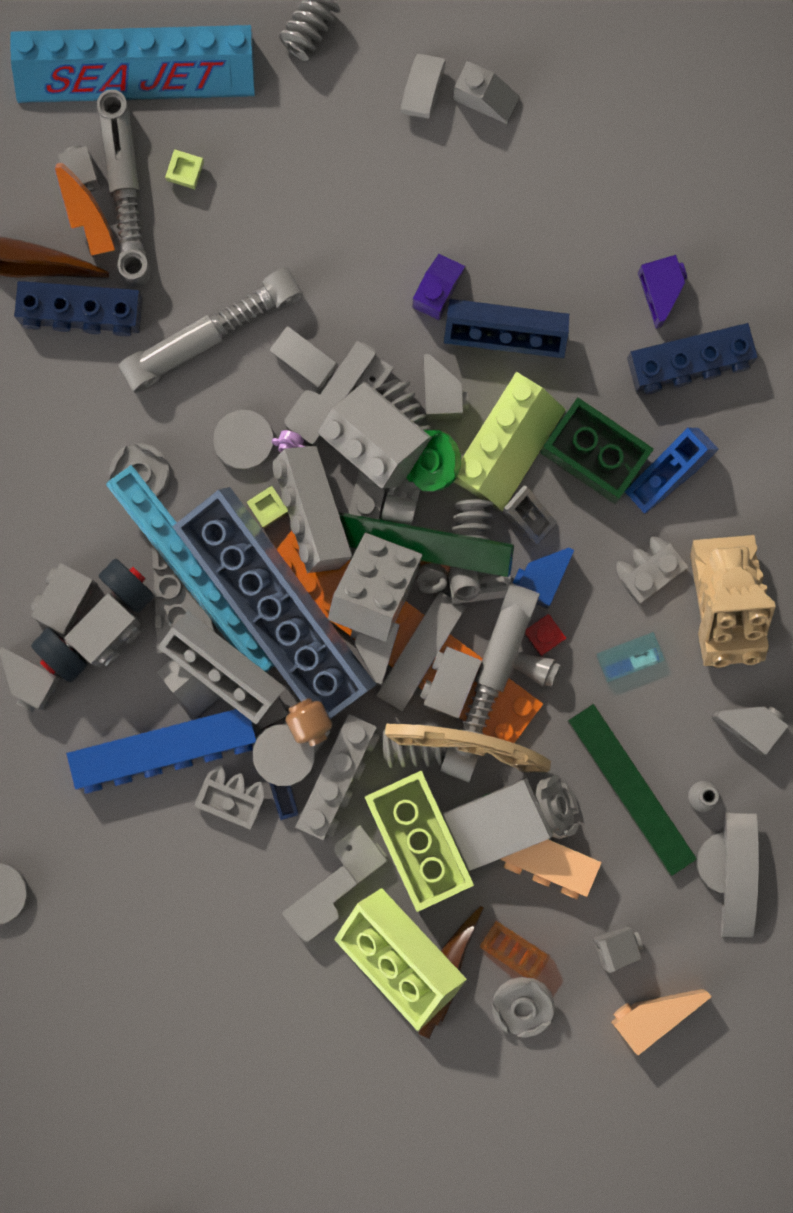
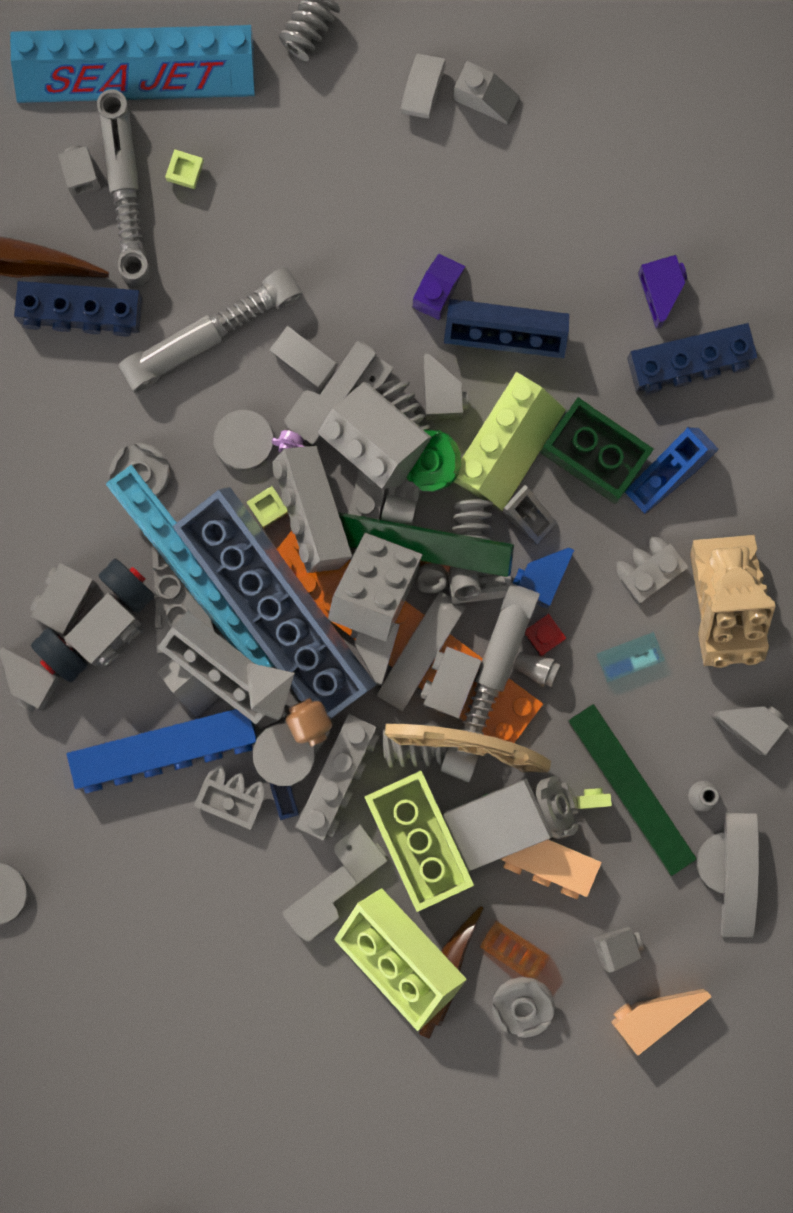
orange slope [55,163,116,256] -> none
none -> light grey slope [246,663,295,720]
none -> yellowish green plate [577,788,612,809]

